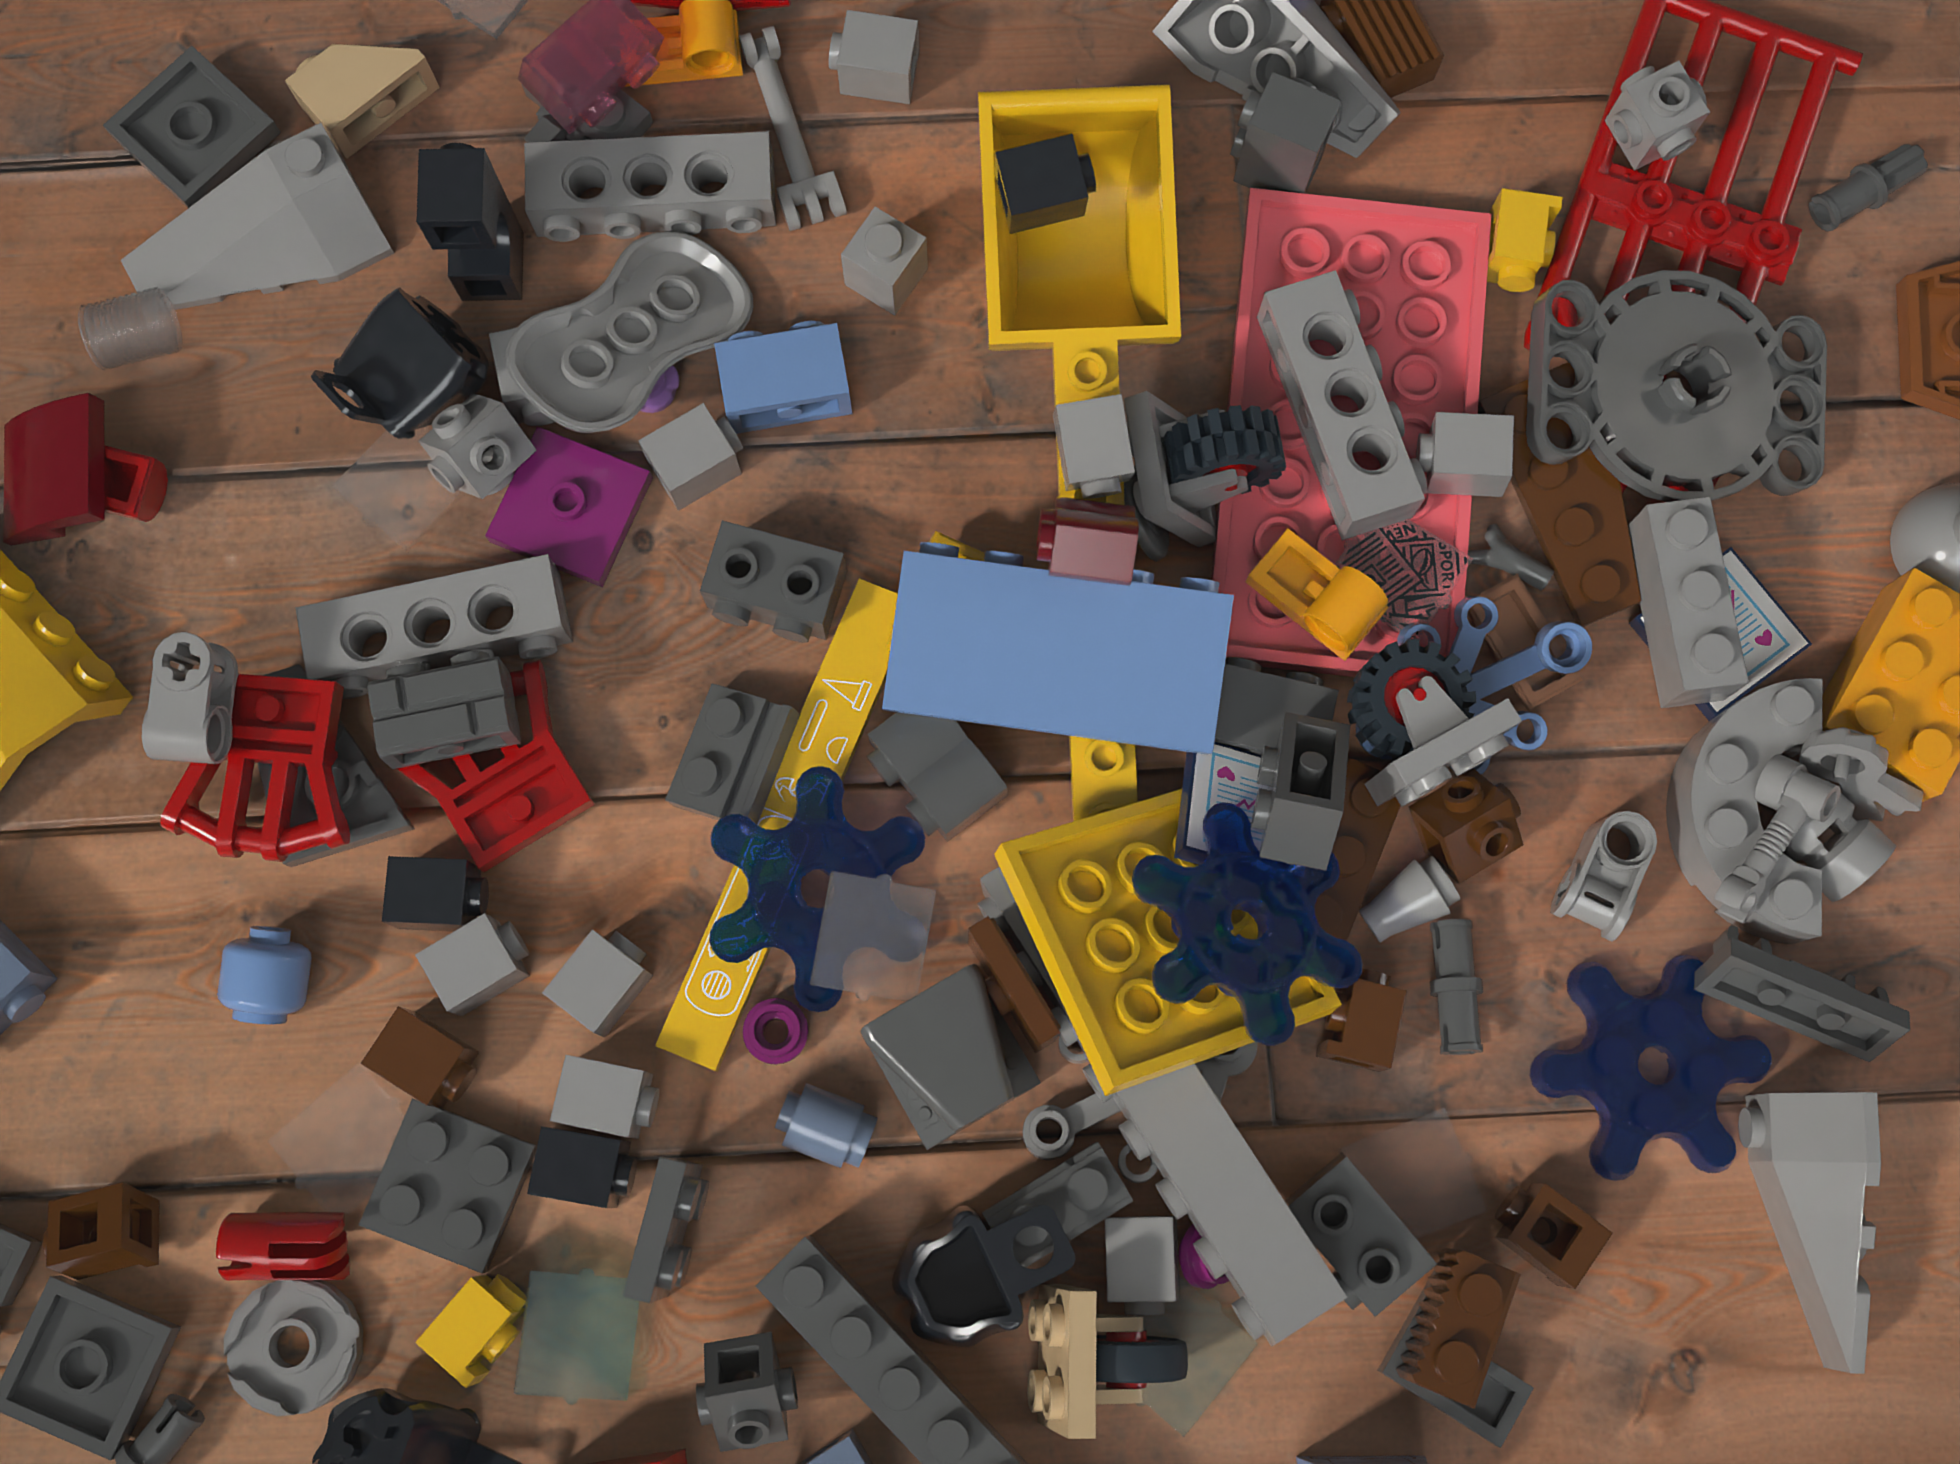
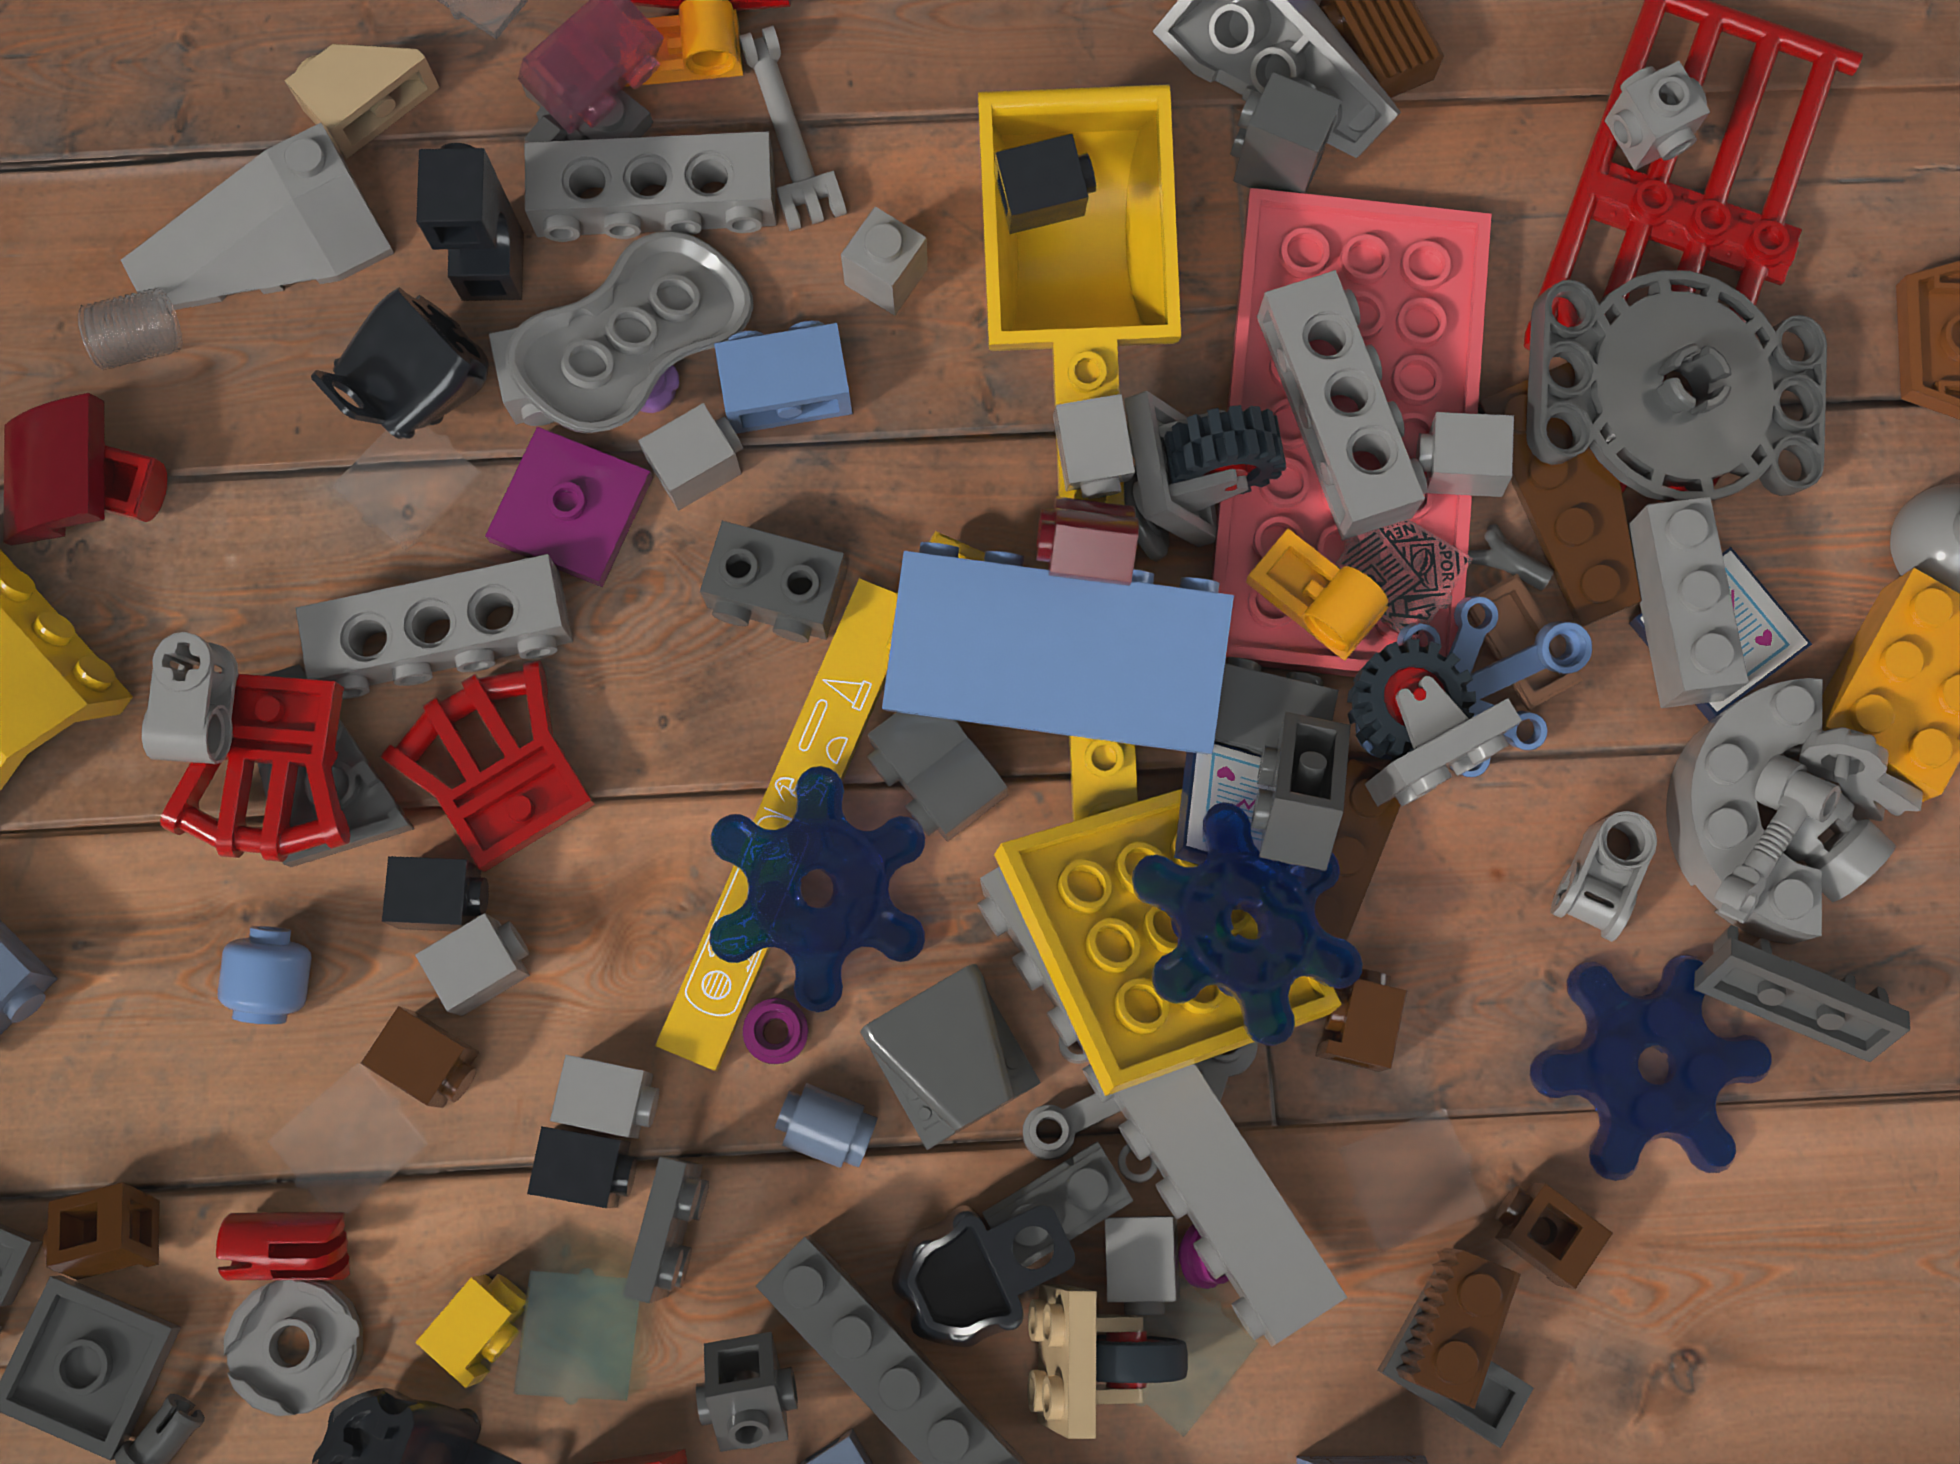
dark grey plate [103,46,281,208] -> none
dark grey plate [359,1098,537,1273] -> none
dark grey brick [367,651,521,769] -> none
light grey brick [418,393,536,499] -> none
light grey brick [542,929,653,1038] -> none
dark grey plate [665,683,800,832] -> none
clear piece [810,871,937,1001] -> none
light grey brick [829,10,920,104] -> none
reddish brown plate [968,916,1061,1054] -> none
dark grey brick [1284,1152,1437,1317] -> none
light grey cone [1359,856,1461,943] -> none
reddish brown brick [1409,768,1524,884] -> none
dark grey pin [1429,919,1483,1055] -> none
yellow brick [1487,188,1563,292] -> none
light grey wedge [1738,1092,1881,1374] -> none
dark grey axle [1809,144,1928,232] -> none

